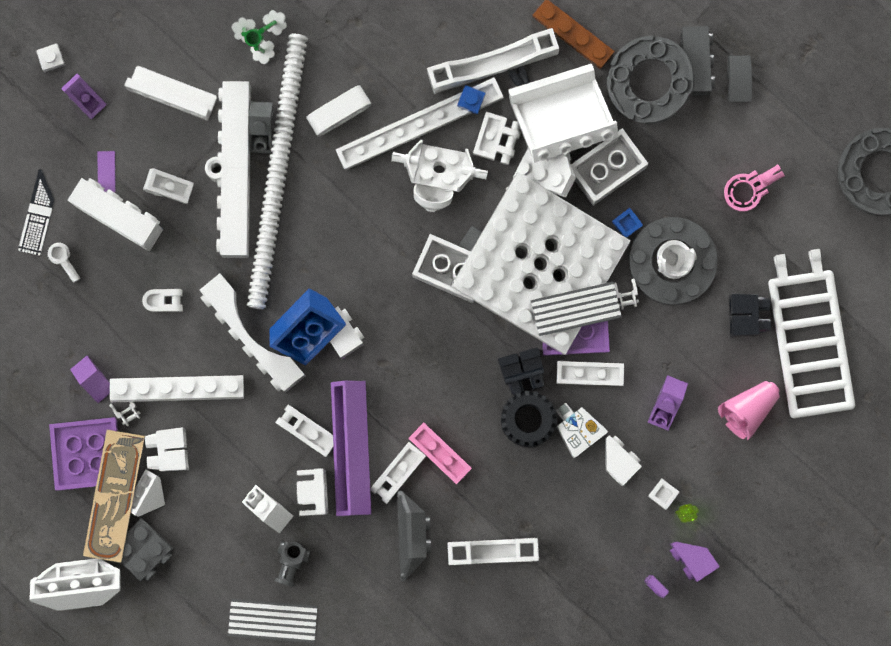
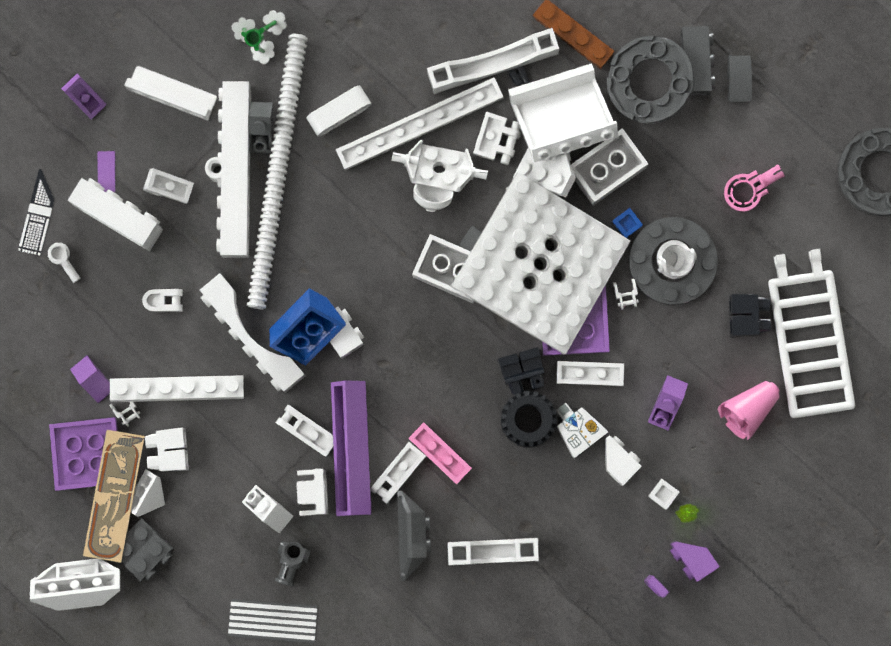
white plate [36,43,65,72] -> none
blue plate [457,85,486,115] -> none
sticker [531,282,622,336] -> none

